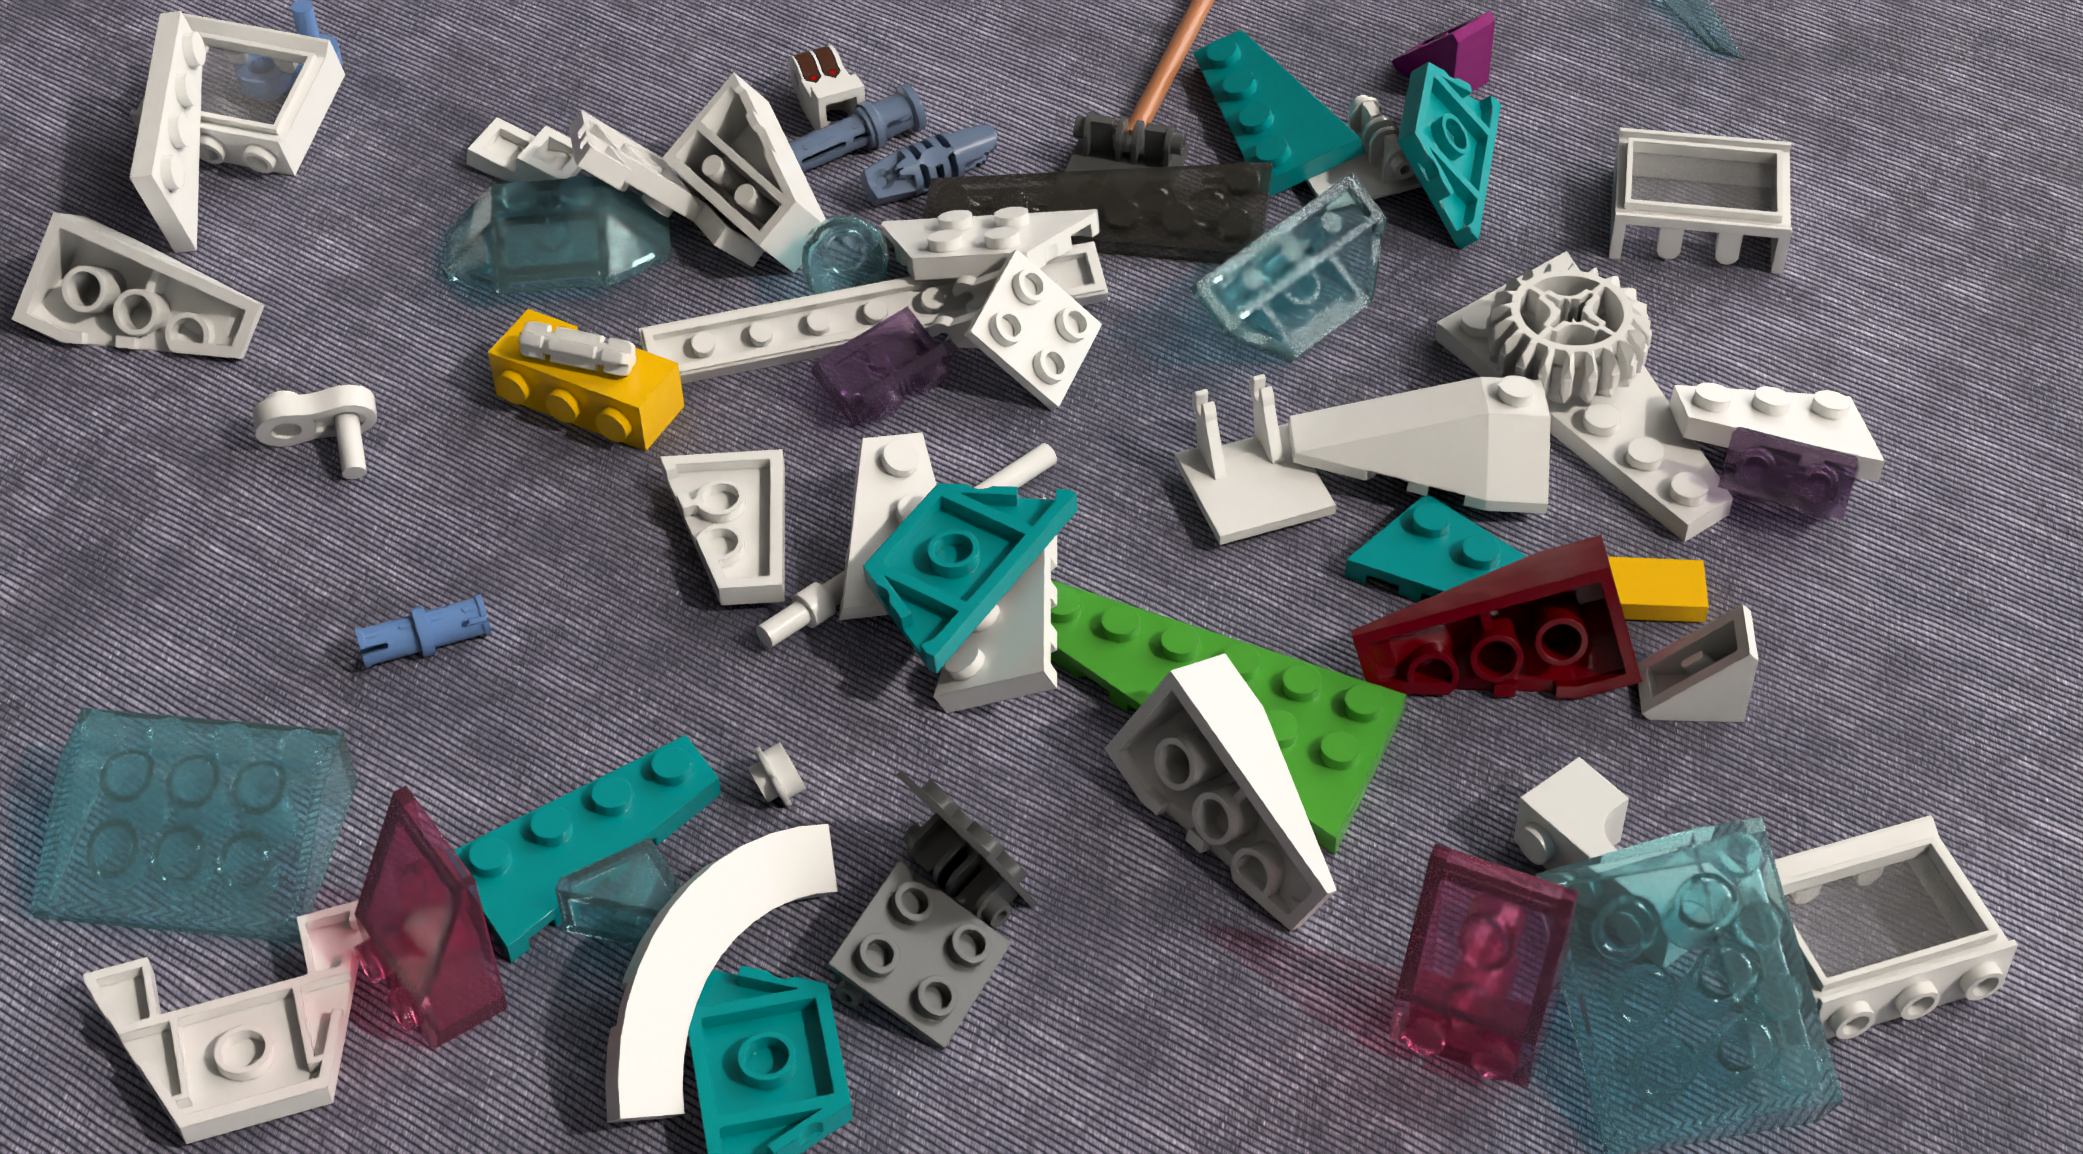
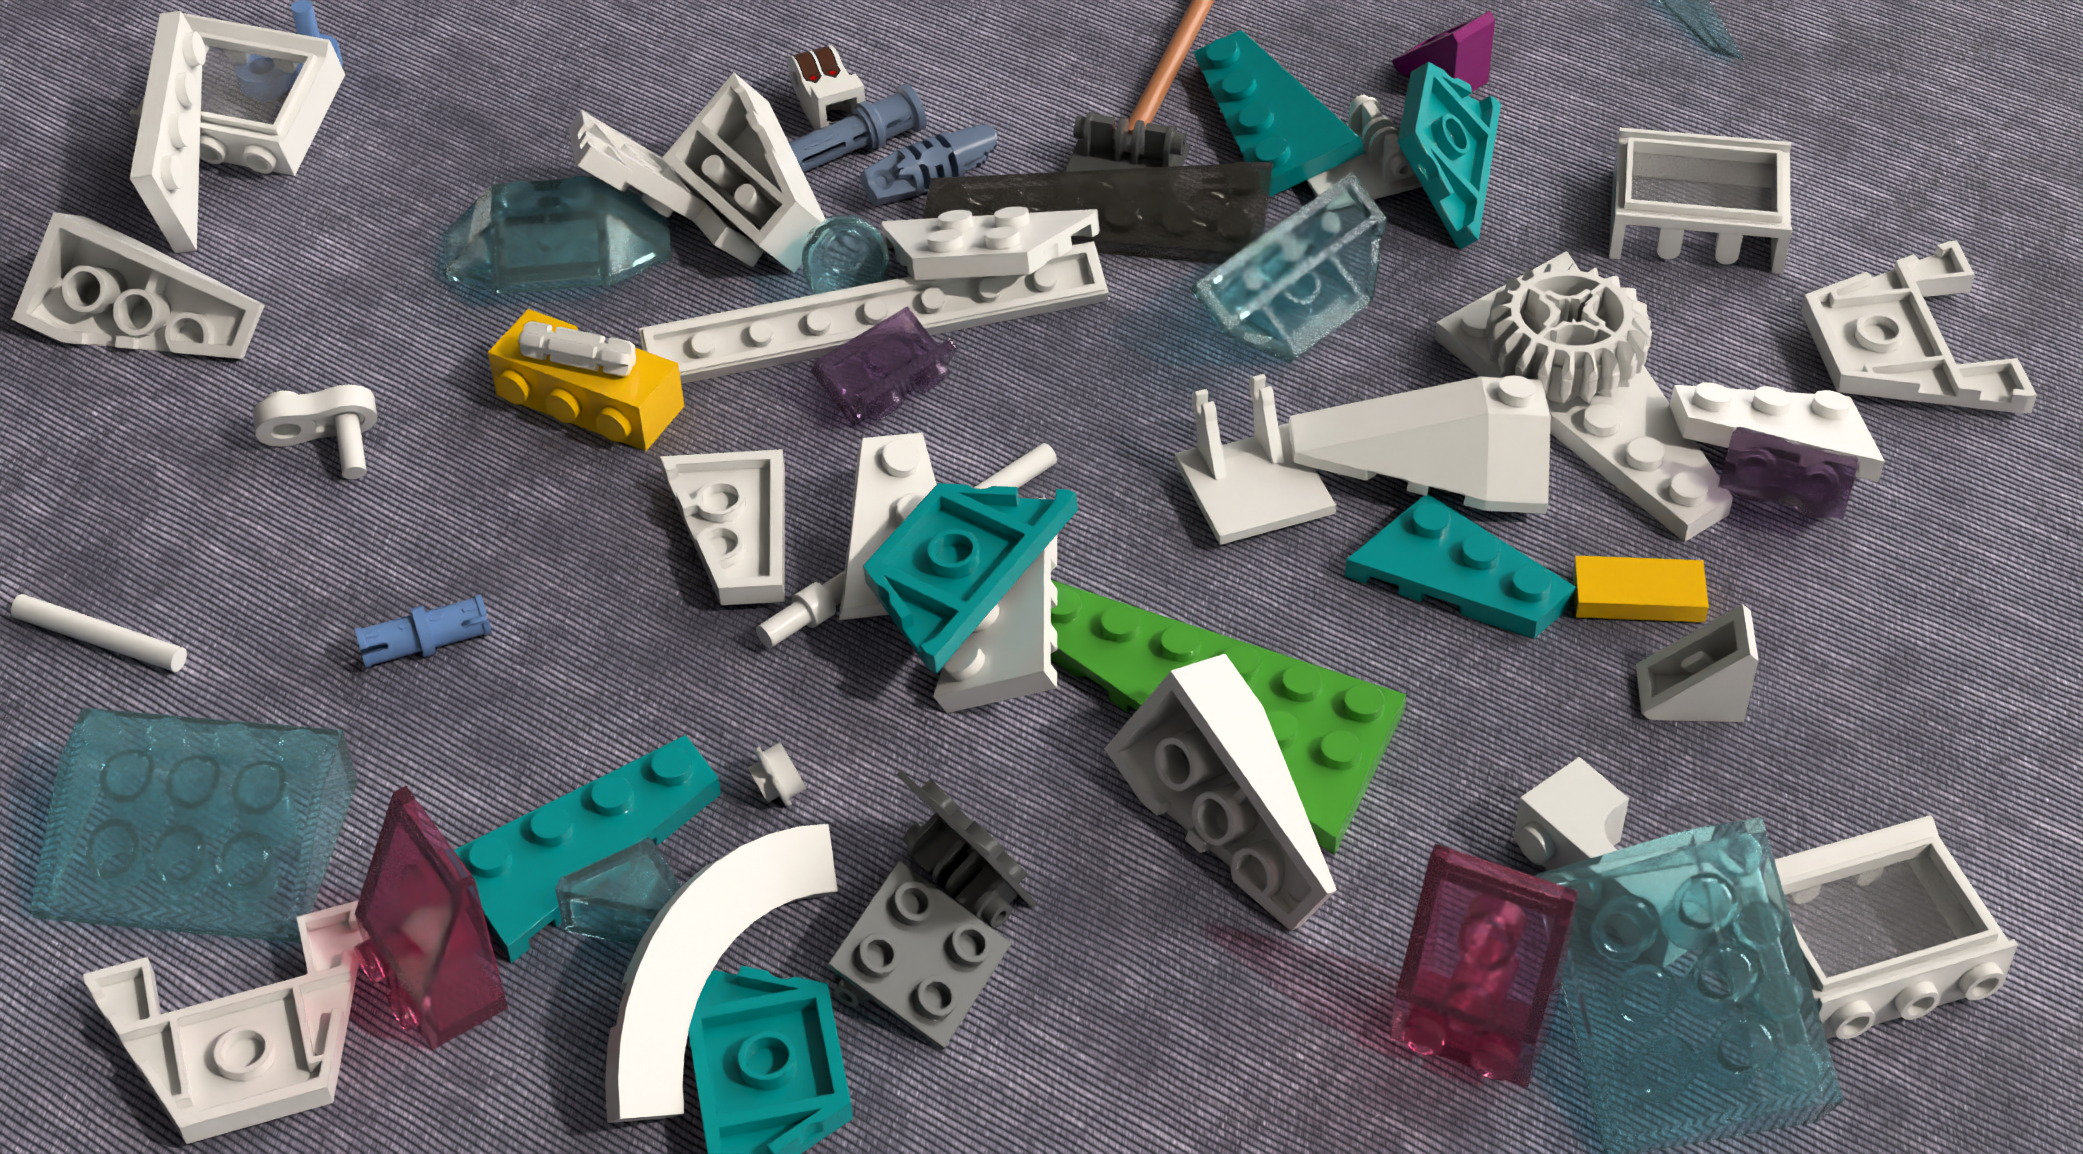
white slope [466,117,582,190] -> none
white plate [929,249,1102,411] -> none
dark red wedge [1351,535,1642,699] -> none
none -> white bar [11,594,187,672]
none -> white wing [1801,240,2037,414]

